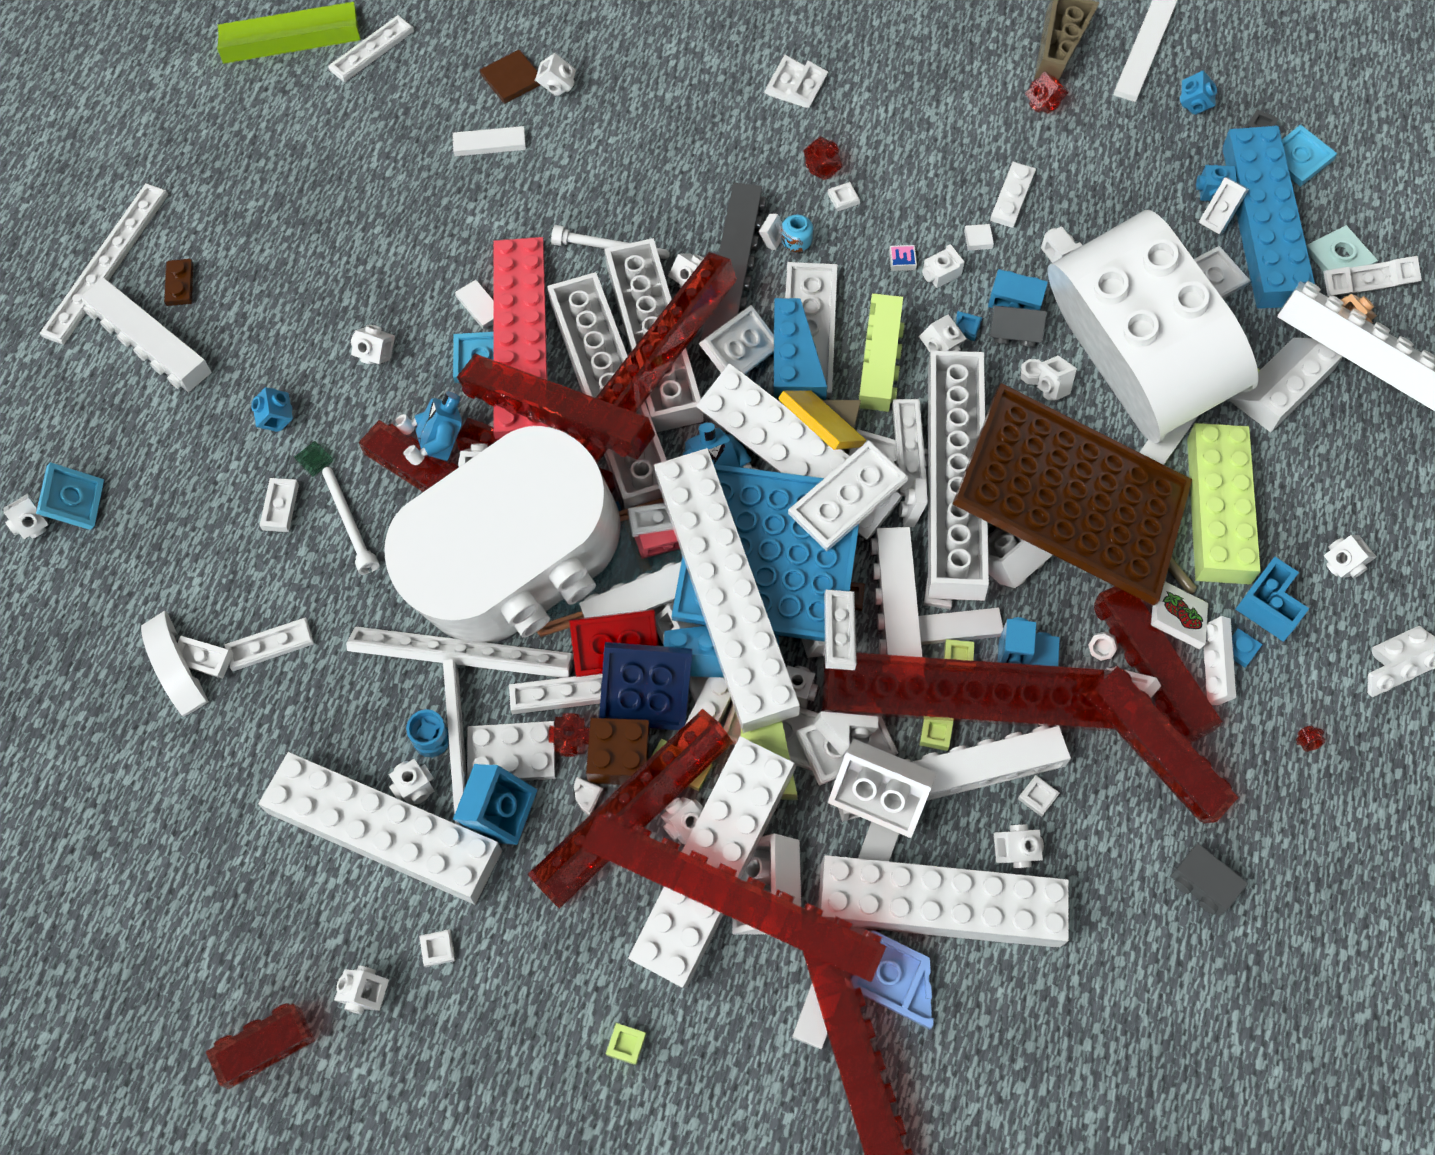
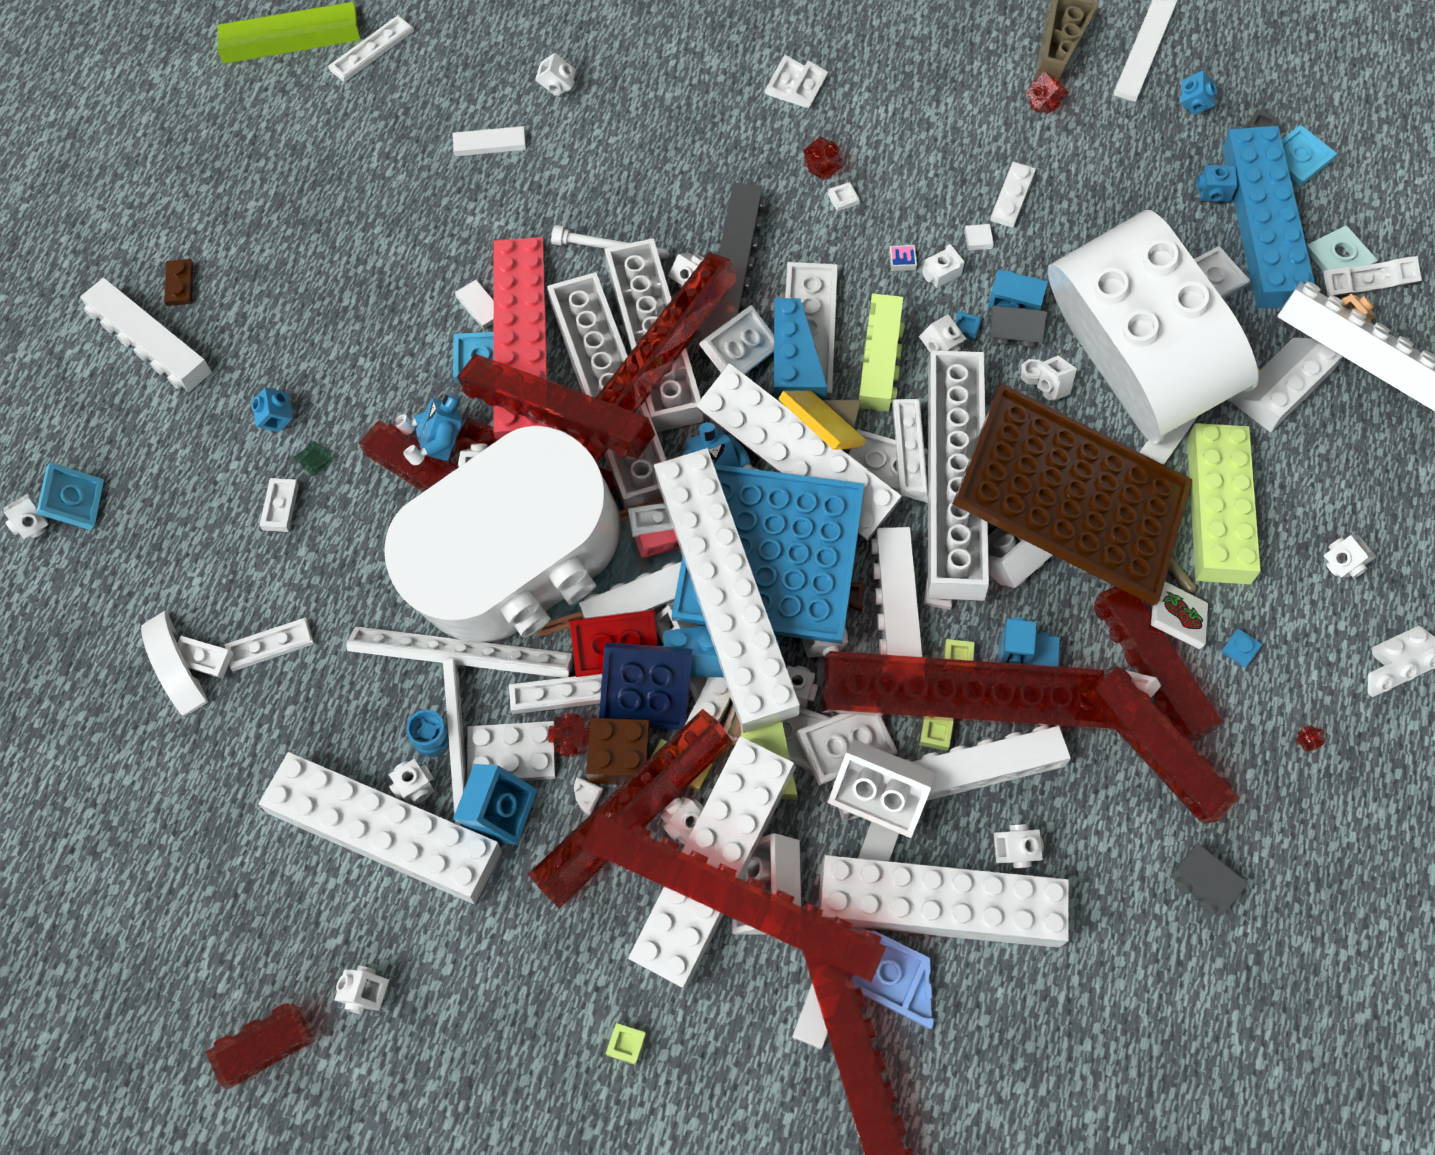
white tile [40,183,169,345] -> none
white piece [322,467,380,575] -> none
white brick [351,325,395,364] -> none
white tile [420,929,455,967] -> none
reddish brown tile [479,49,541,104] -> none
white plate [759,214,782,250] -> none
medium azure head [781,214,814,252] -> none
white tile [788,440,908,551] -> none
white slope [814,711,878,755] -> none
white tile [824,590,856,670] -> none
white plate [899,478,927,527] -> none
white tile [918,608,1003,645] -> none
white tile [1018,775,1059,817] -> none
white brick [1041,226,1083,263] -> none
white tile [1088,631,1118,661] -> none
white plate [1198,177,1249,234] -> none
white plate [1204,616,1236,705] -> none
dark azure brick [1235,556,1309,642] -> none

